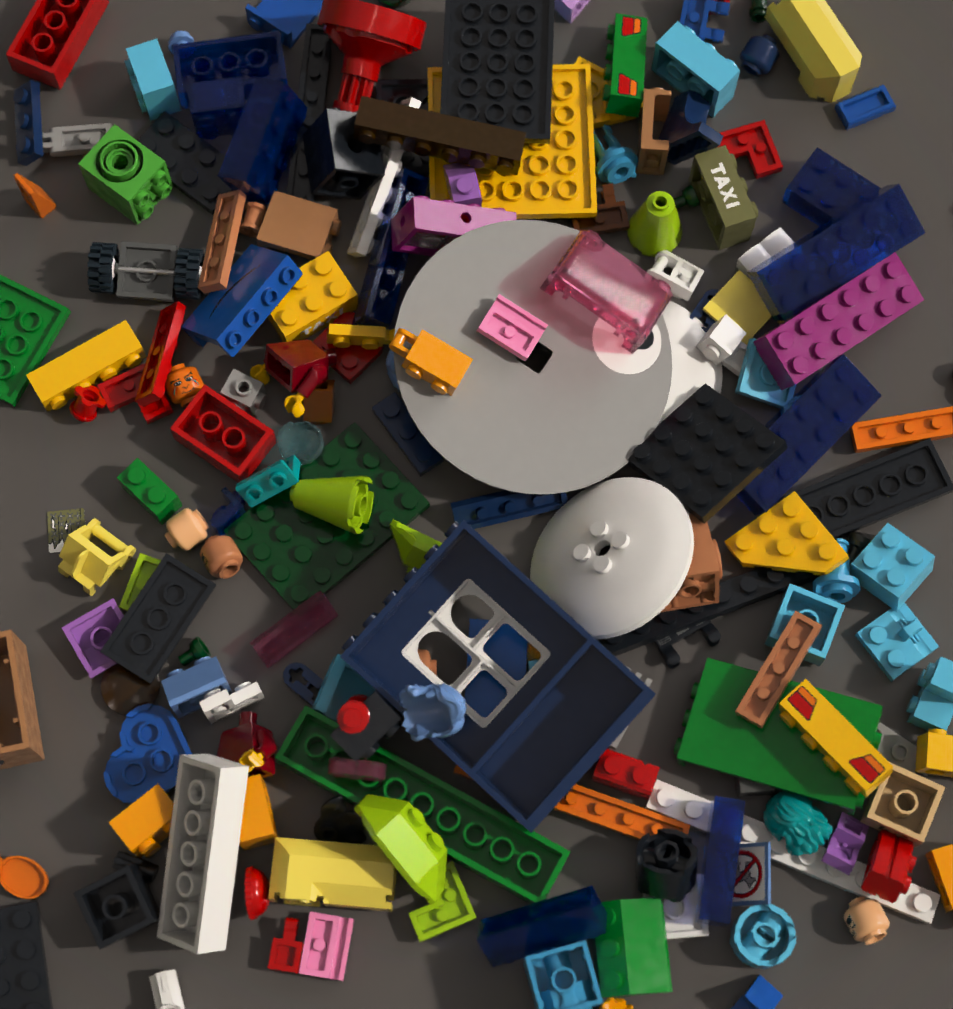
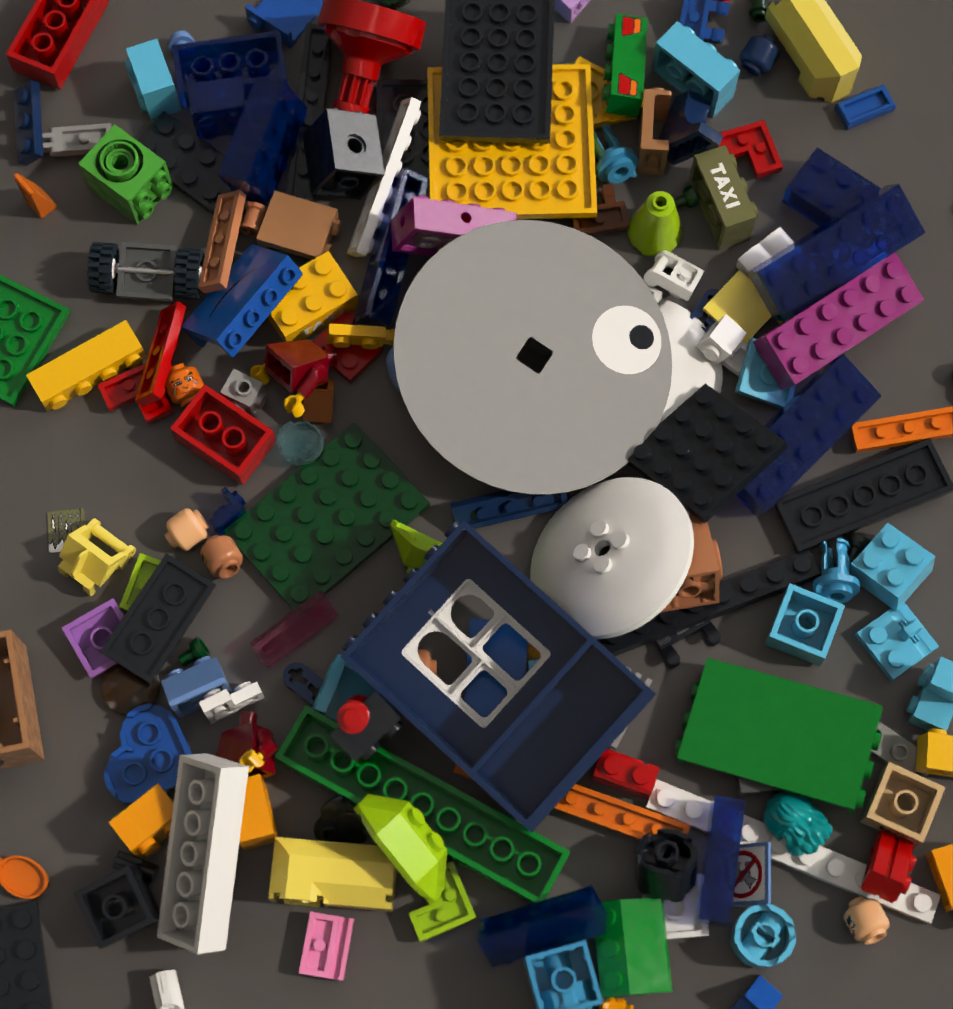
red brick [69,386,107,422] -> none
green brick [117,458,182,525] -> none
teal bracket [235,455,301,508] -> none
red hat [244,866,270,920] -> none
red plate [268,917,304,974] -> none
lime cone [290,476,374,534] -> none
clear pink beam [327,758,387,781] -> none
dark brown brick [353,96,527,175] -> none
dark blue plate [372,392,444,477] -> none
light orange brick [389,328,473,396] -> none
medium blue hair [398,683,466,742] -> none
medium lavender slope [443,162,482,207] -> none
bright pink plate [476,294,548,361] -> none
clear pink windscreen [540,230,673,354] -> none
yellow plate [724,491,849,576] -> none
nougat plate [735,610,822,729] -> none
yellow brick [779,679,893,798] -> none
medium lavender slope [821,812,869,875] -> none

